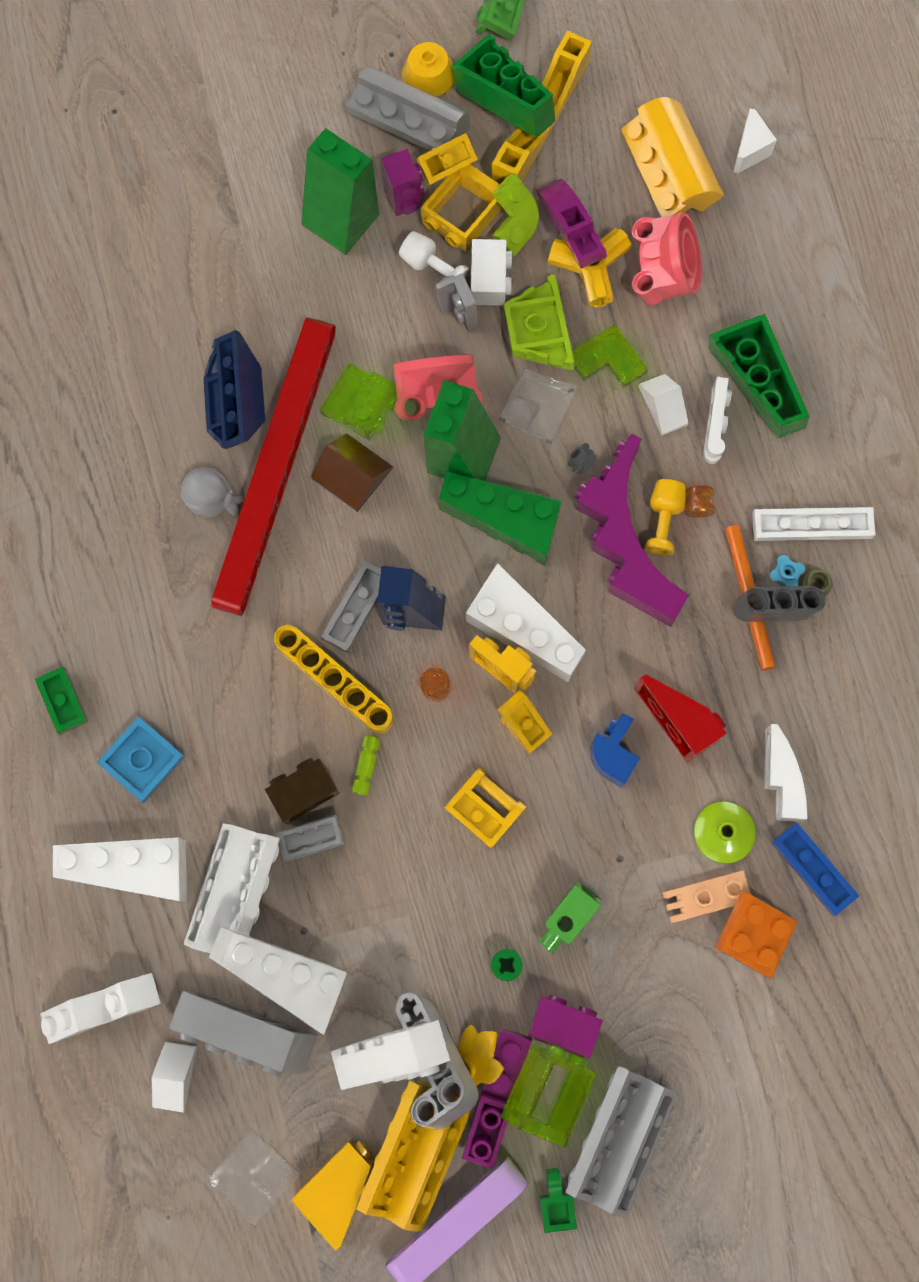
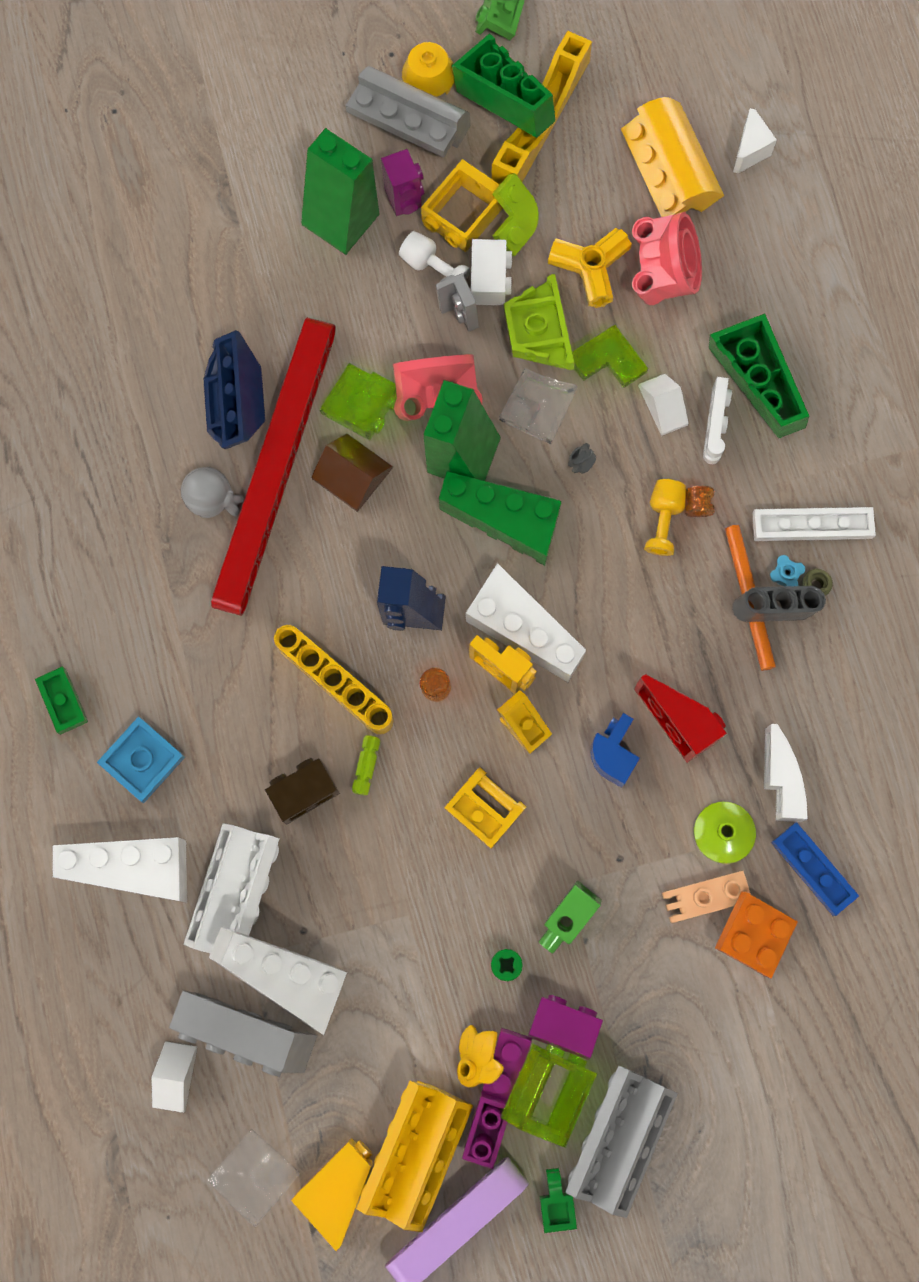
white arch [40,973,161,1044] -> none
light grey plate [277,815,345,863] -> none
light grey plate [321,561,381,653] -> none
white wedge [330,1020,450,1090] -> none
light grey beam [396,993,478,1130] -> none
yellow slope [416,133,478,185] -> none
magenta slope [536,179,607,269] -> none
magenta arch [574,433,689,627] -> none

